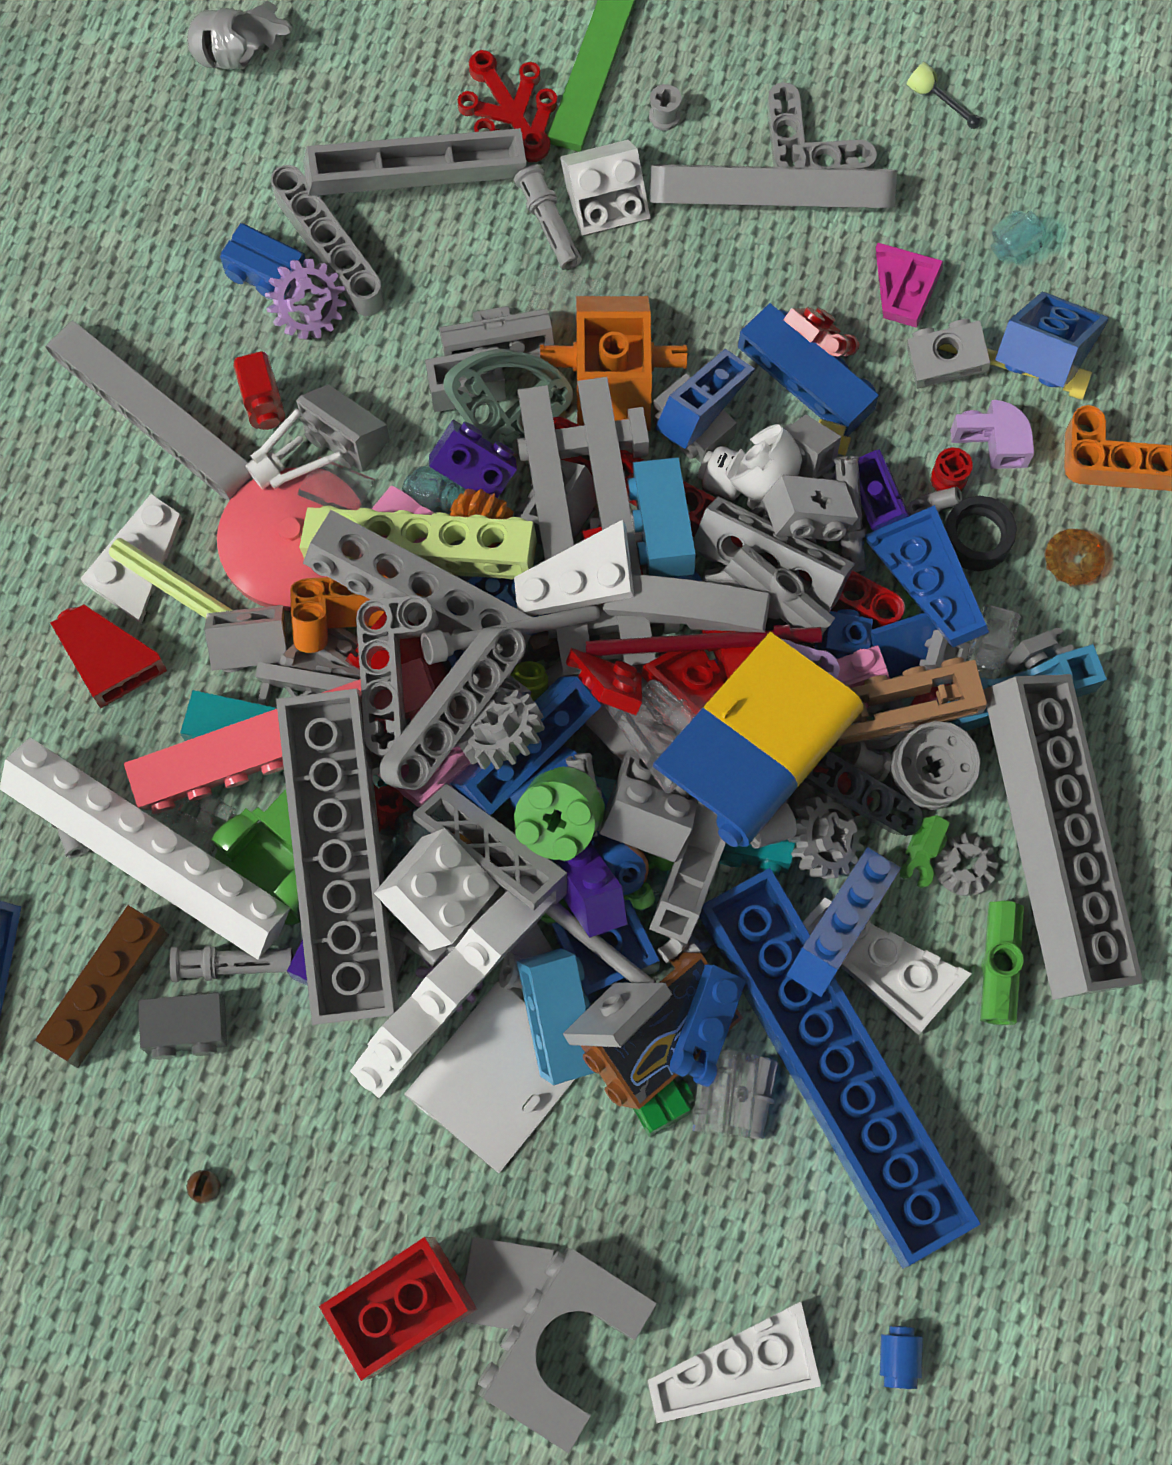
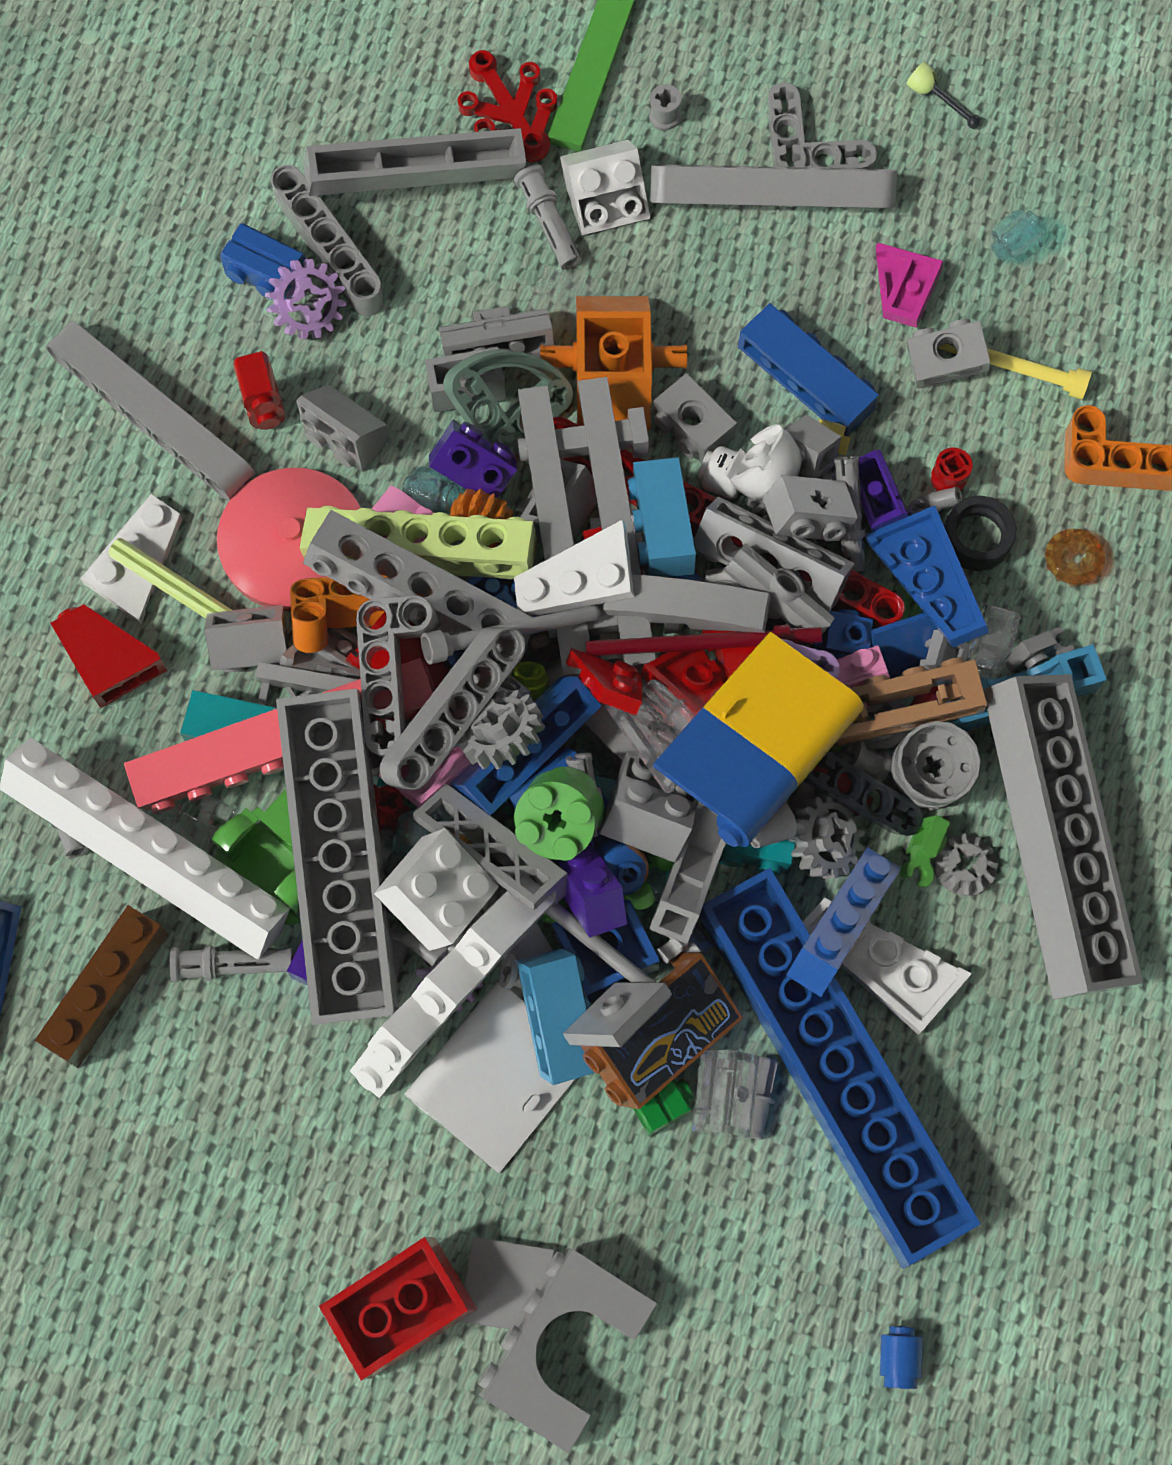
dark grey brick [138,993,227,1060] -> none
reddish brown hinge [186,1170,221,1204] -> none
light grey piece [187,0,292,70] -> none
white plant [245,409,343,489] -> none
clear piece [297,456,375,510] -> none
white wing [647,1302,821,1423] -> none
blue slope [655,349,755,449] -> none
blue plate [670,964,746,1087] -> none
plate [784,307,860,356] -> none
lavender brick [950,400,1034,469] -> none
bright green piece [980,901,1024,1025] -> none
blue slope [995,291,1109,388] -> none

